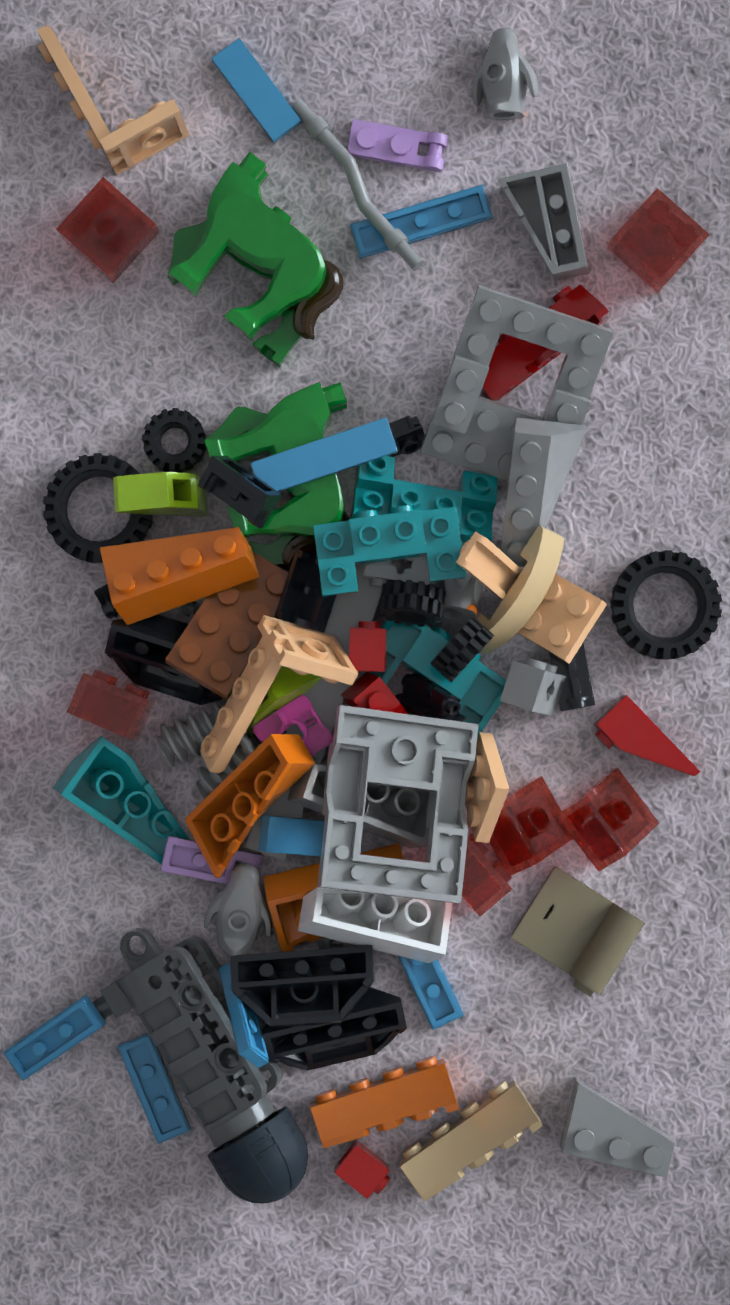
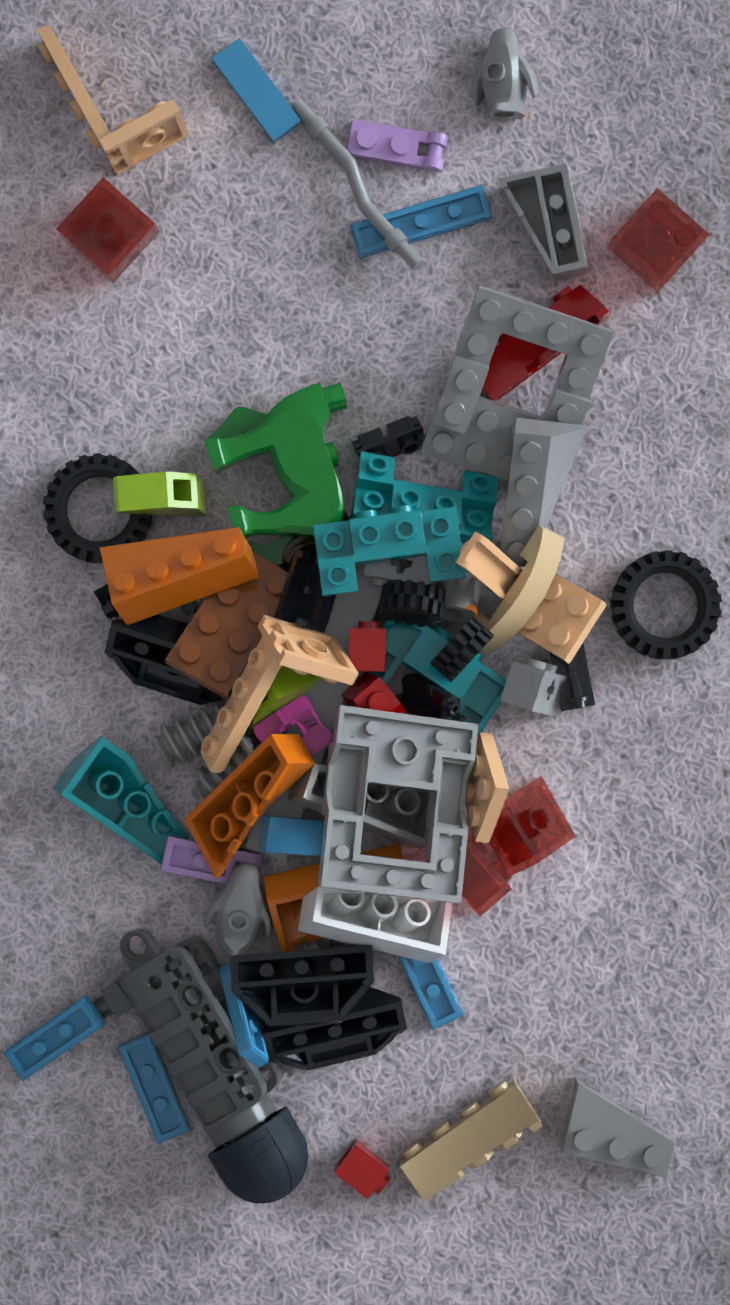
clear red brick [67,669,155,740] -> none
black tyre [142,408,206,473] -> none
green piece [167,152,343,368] -> none
black hinge [198,456,282,528] -> none
dark azure tile [251,417,398,492] -> none
orange wedge [310,1056,459,1149] -> none
dark tan door [510,865,645,997] -> none
clear red slope [556,767,659,872] -> none
red slope [594,695,700,776] -> none

